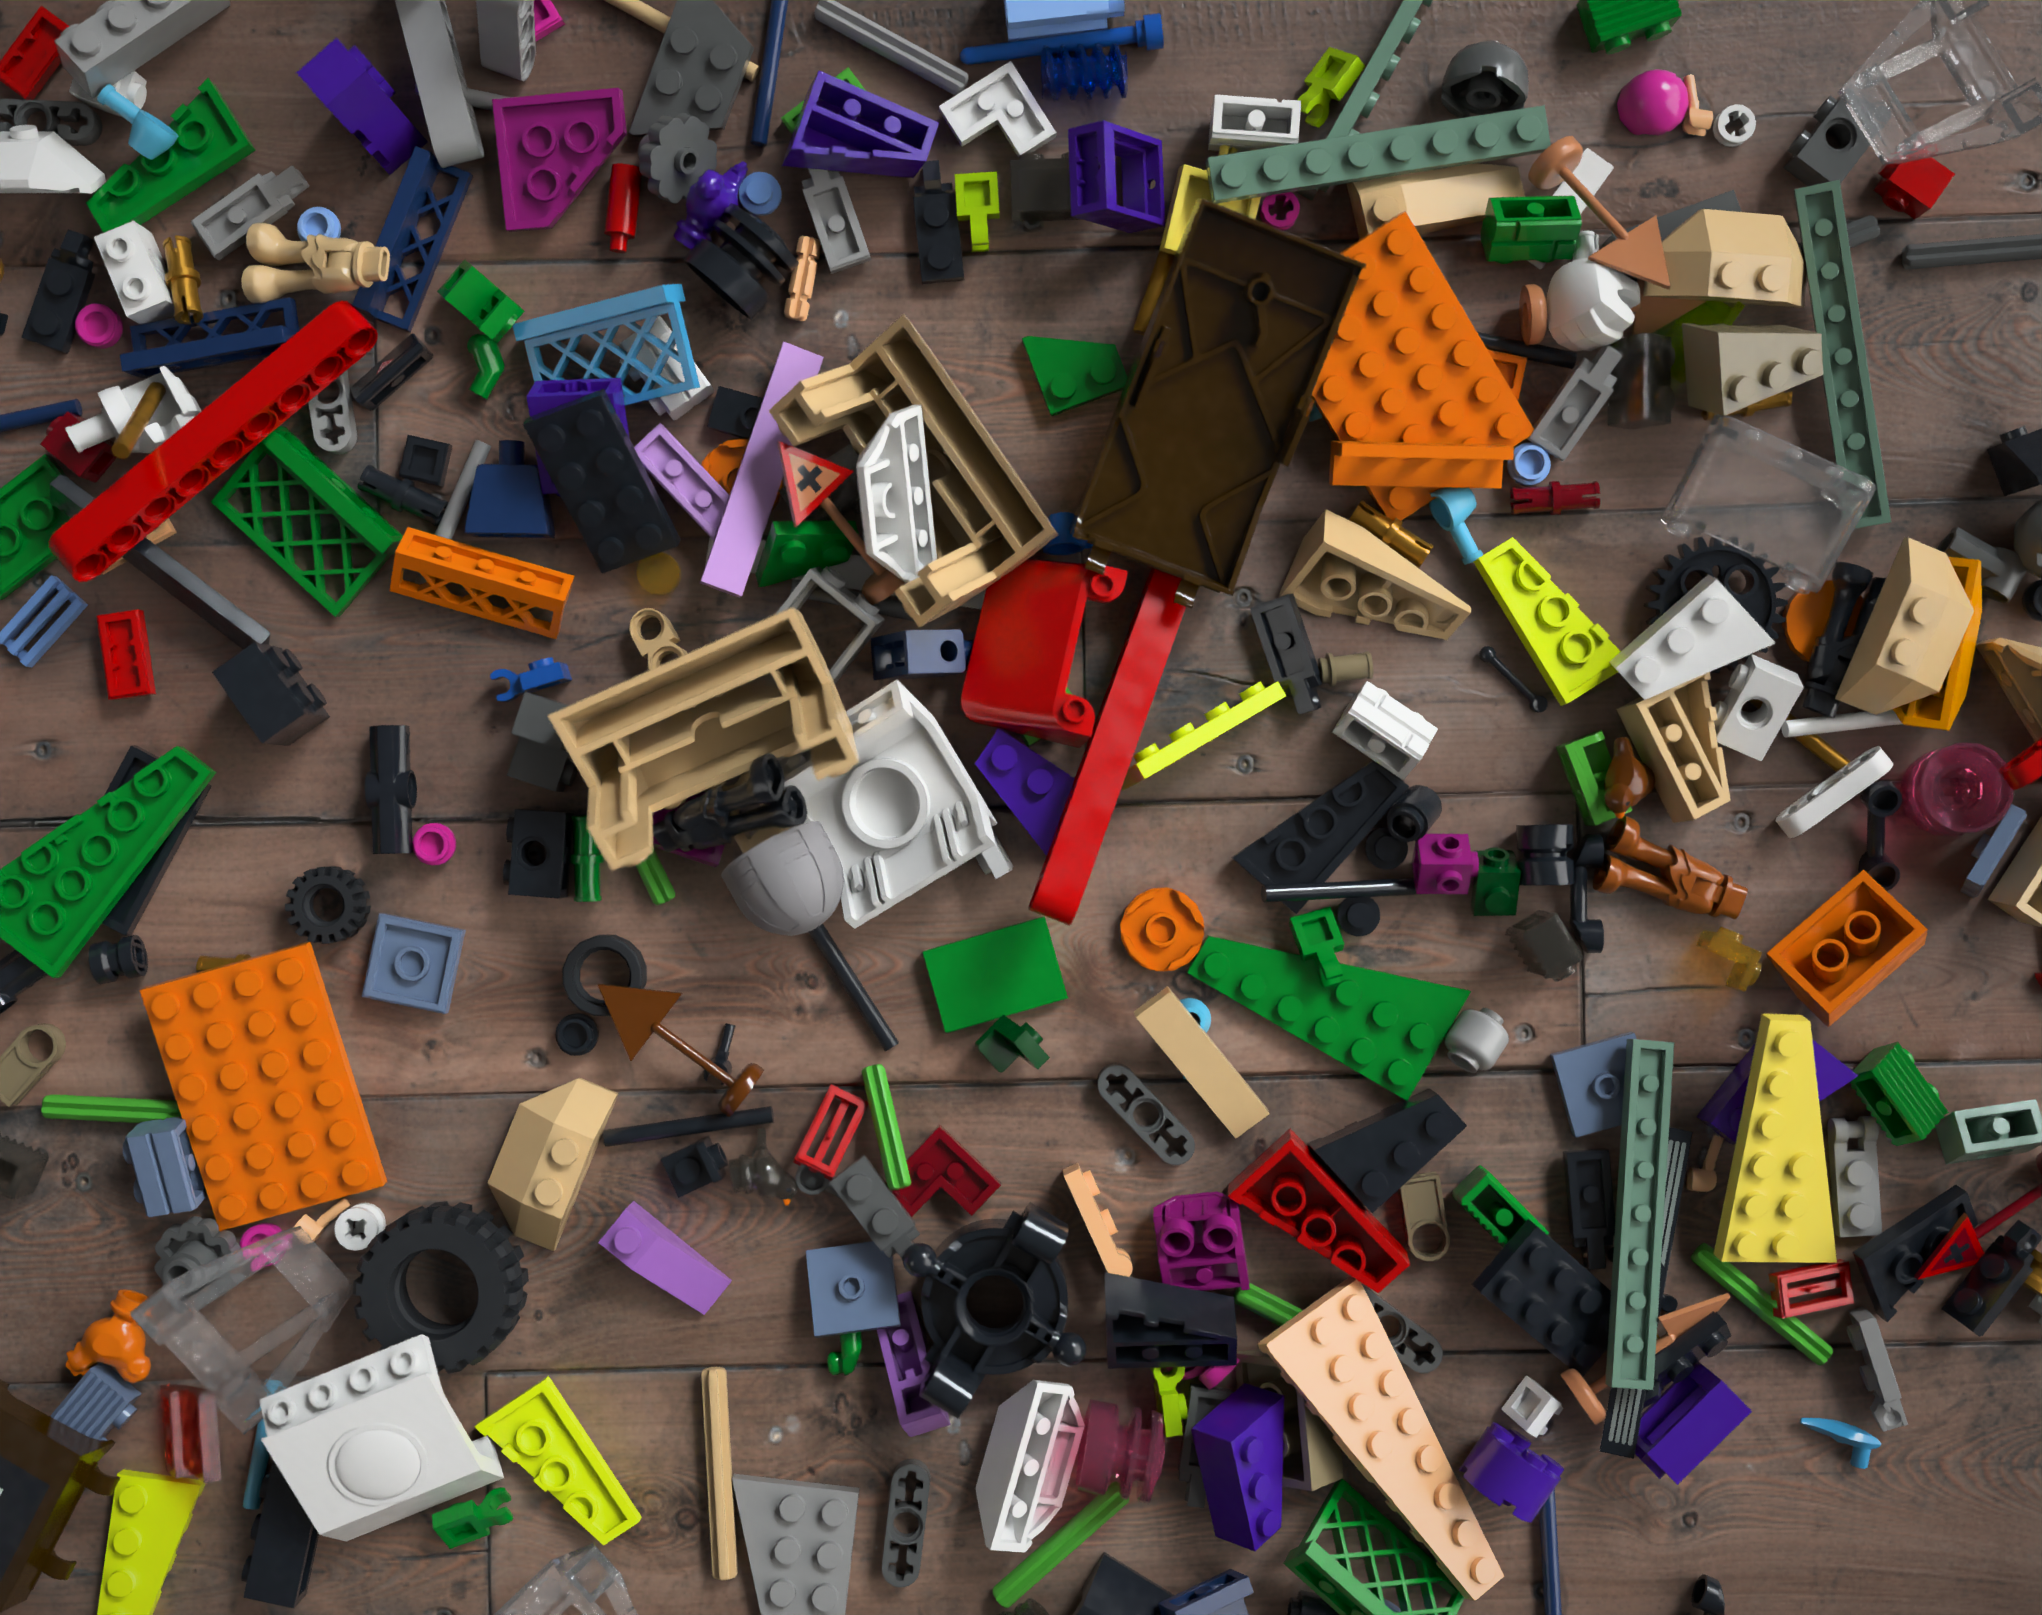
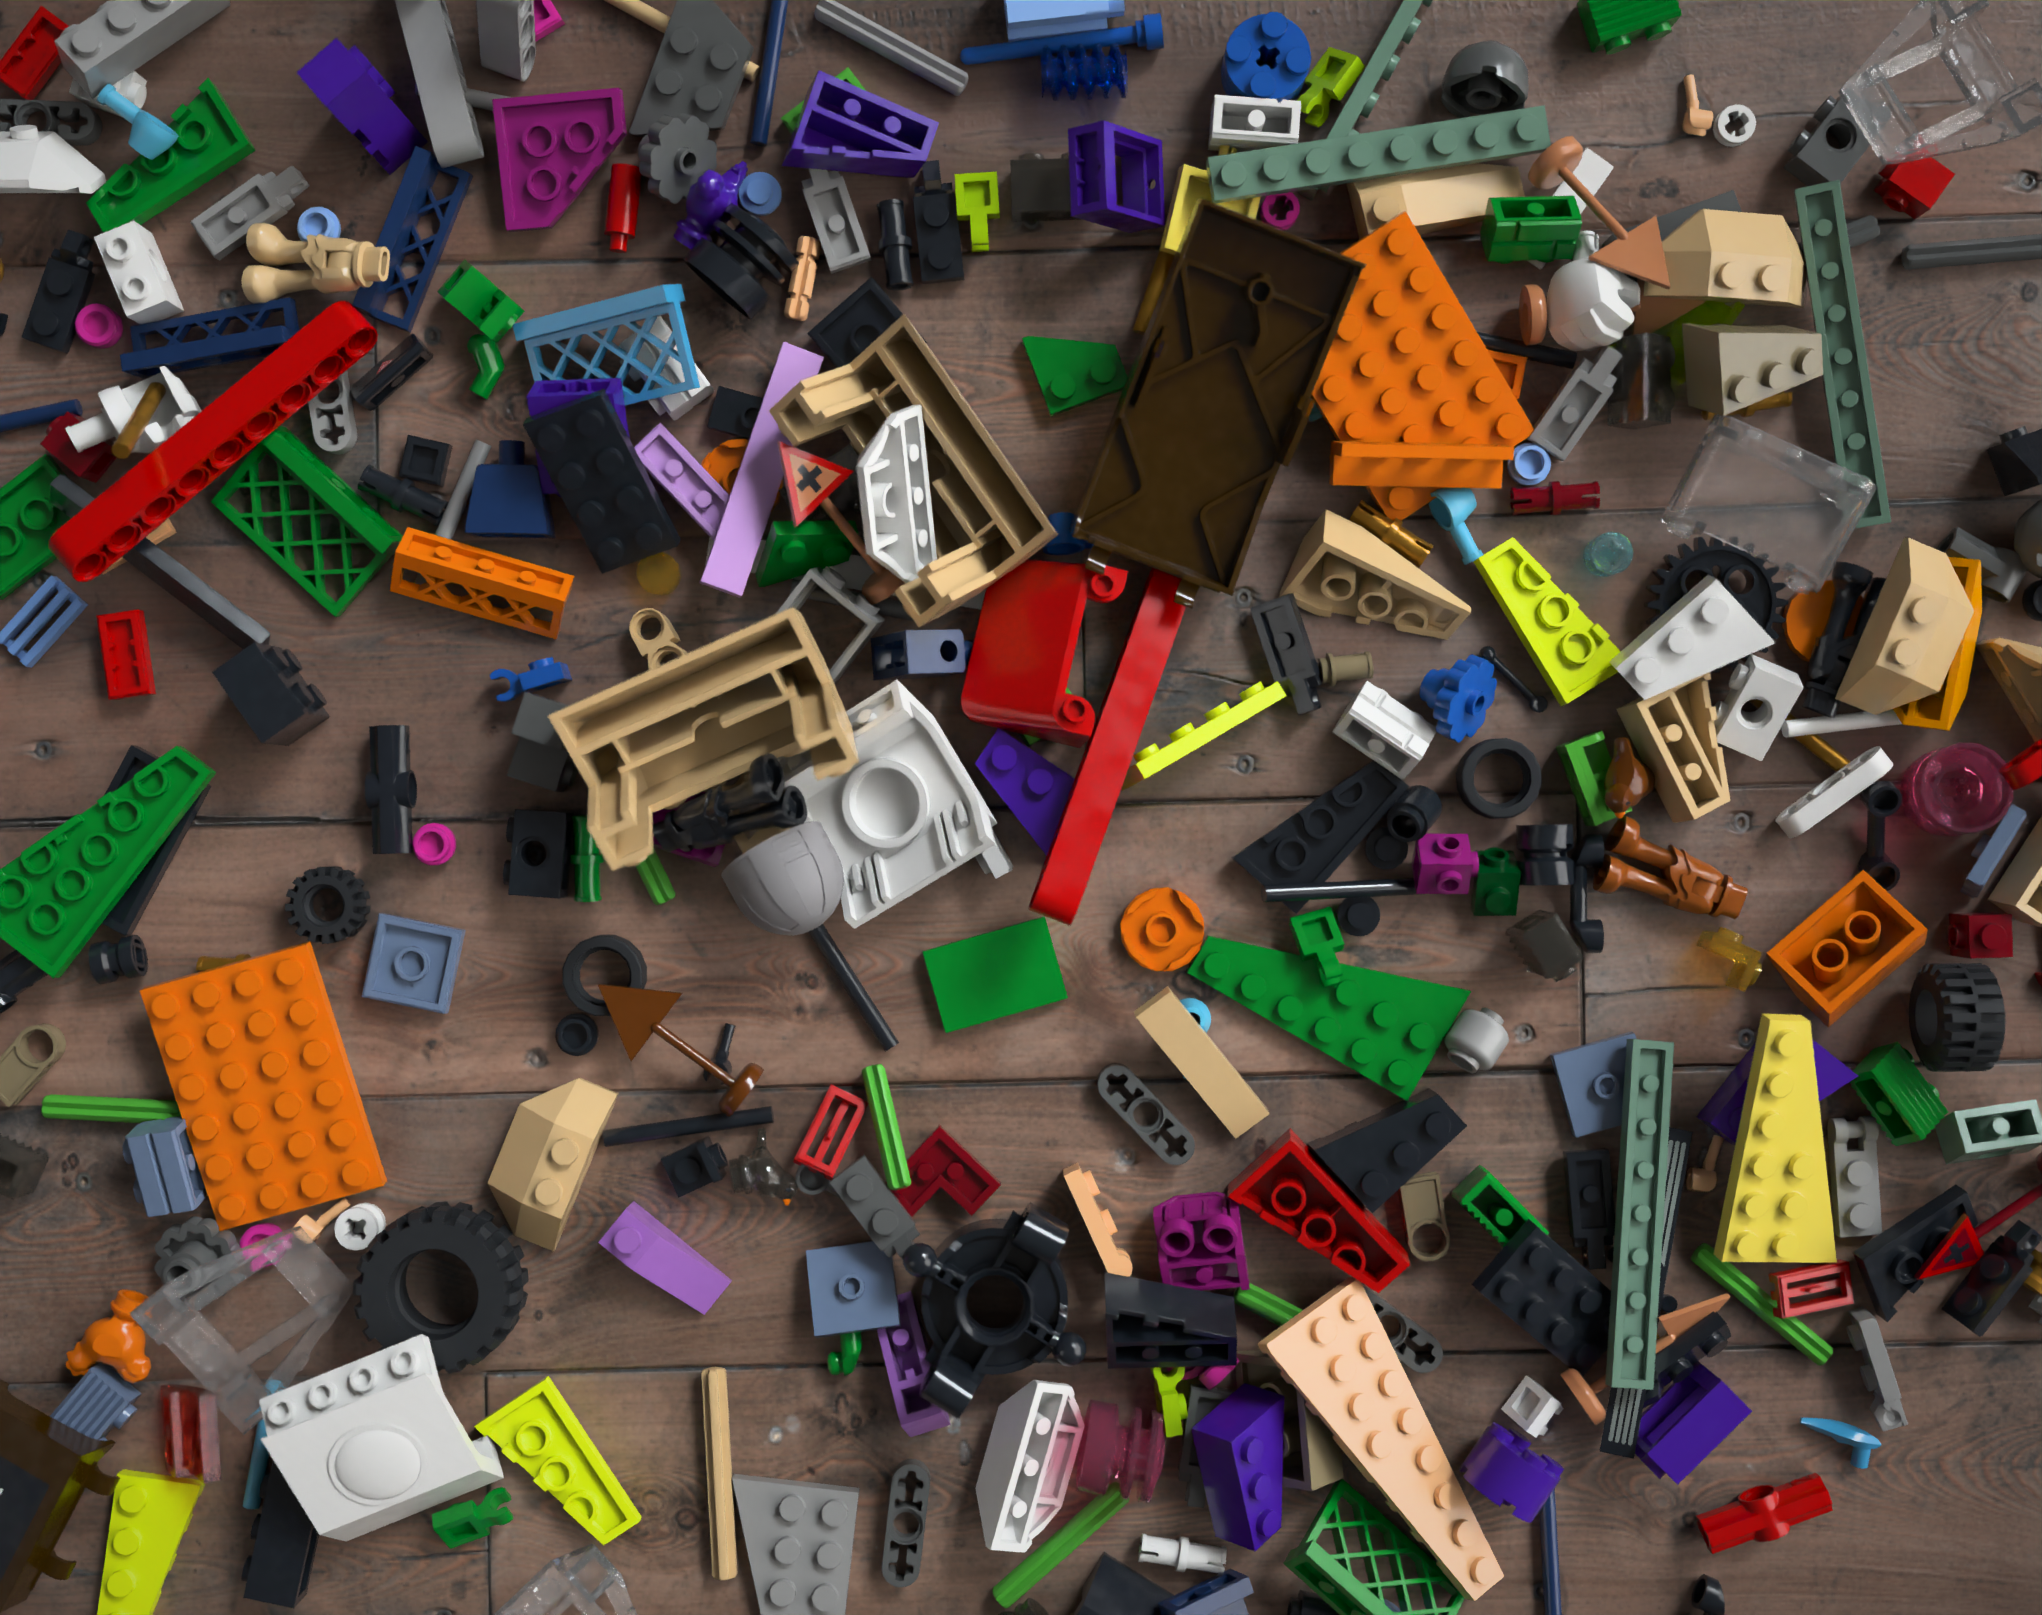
pearl gold pin [162,236,204,324] -> none
white plate [939,61,1056,160] -> none
dark green bracket [975,1015,1050,1073] -> none
dark pink hair [1617,69,1689,136] -> none
none -> black plate [807,277,928,368]
none -> black pin [876,199,914,291]
none -> white pin [1138,1533,1227,1575]
none -> blue brick [1221,12,1311,103]
none -> blue plant [1420,654,1497,743]
none -> black tyre [1456,738,1542,819]
none -> clear light blue wheel [1583,531,1633,578]
none -> red piece [1696,1472,1833,1554]
none -> black tyre [1909,963,2006,1072]
none -> dark red brick [1948,912,2013,959]

